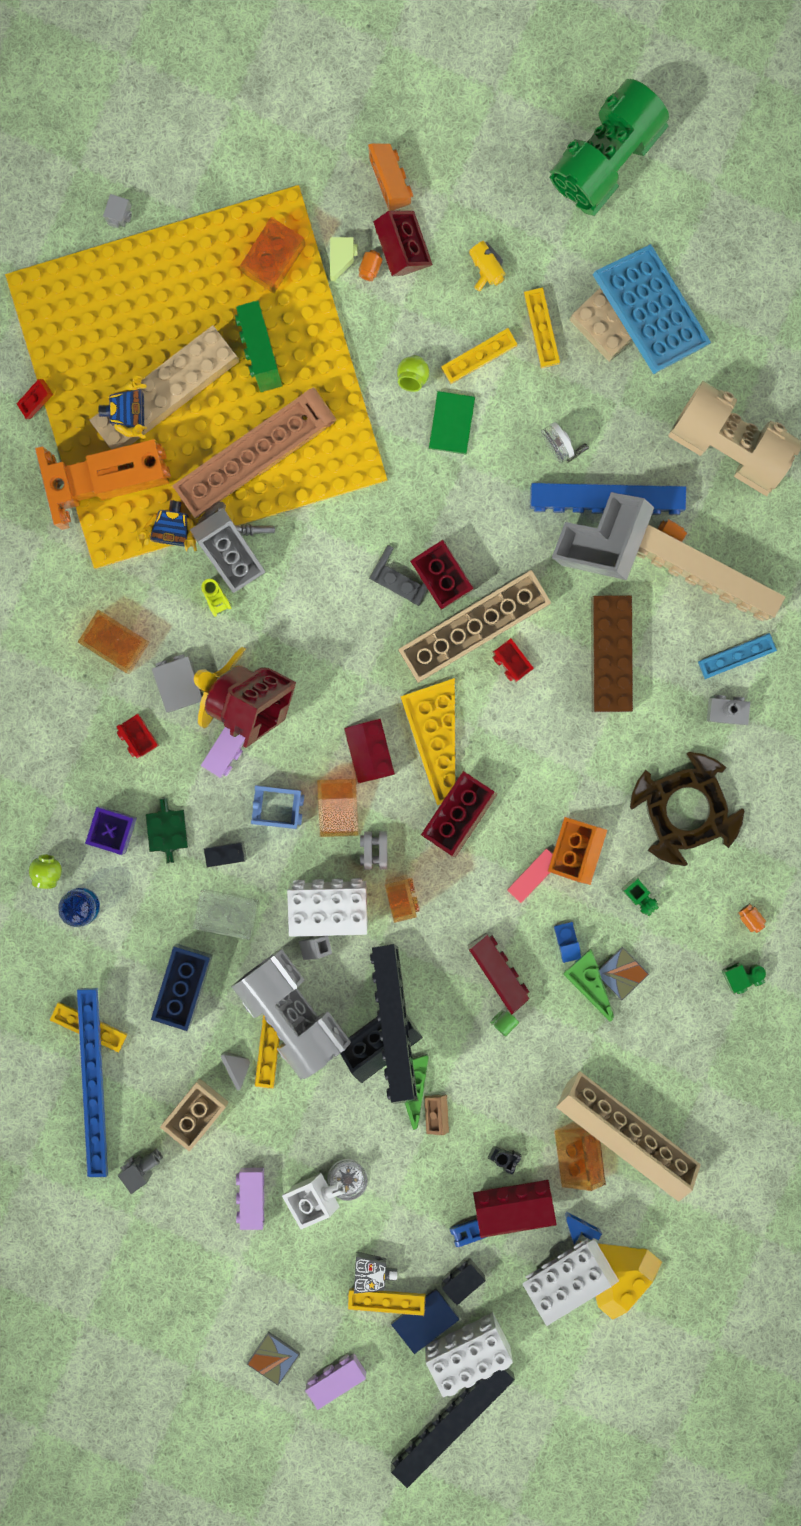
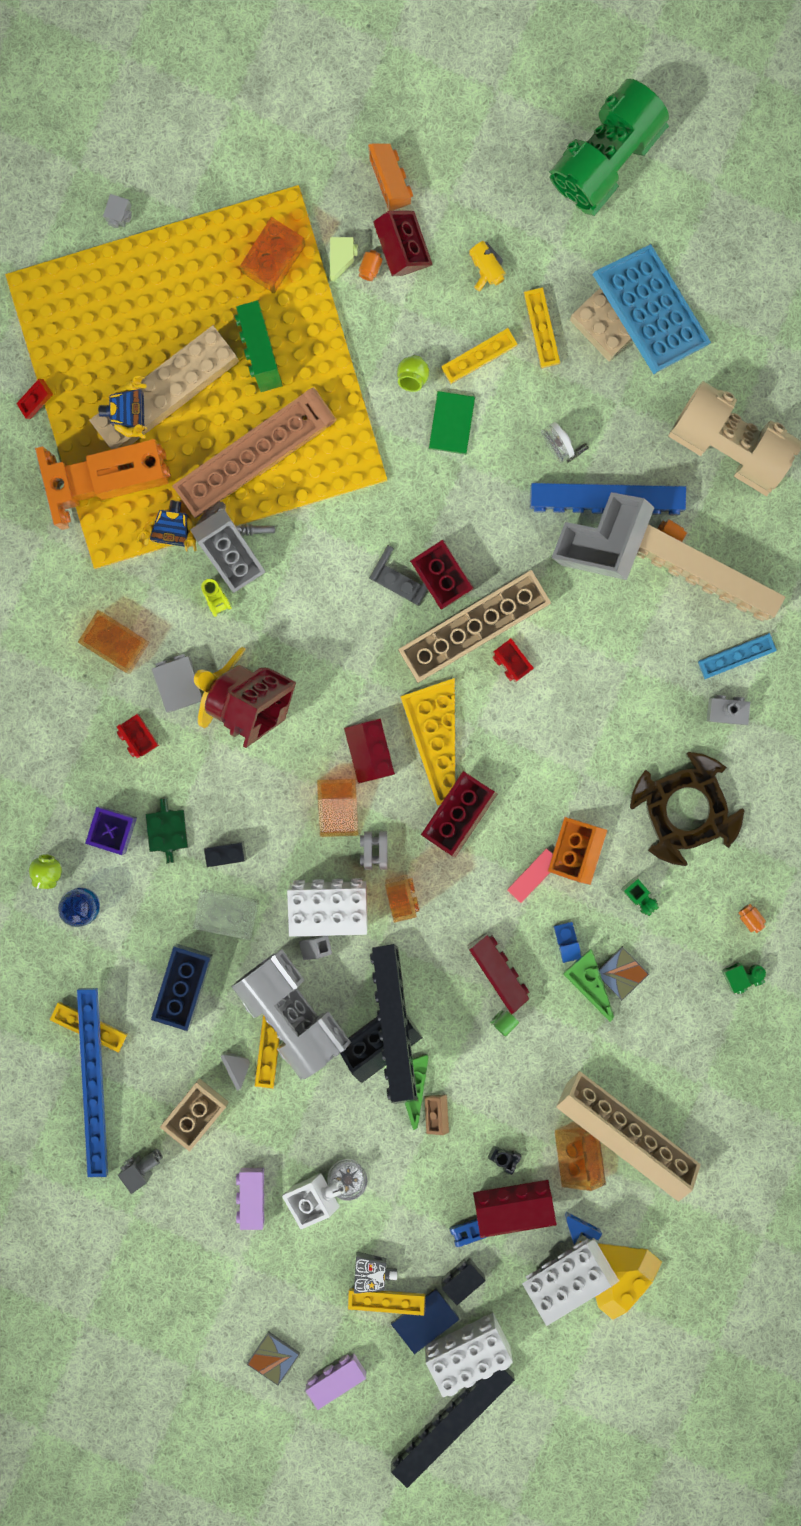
lavender brick [201,727,245,778] -> none
medium blue window [251,785,305,829] -> none
reddish brown brick [591,595,633,712] -> none

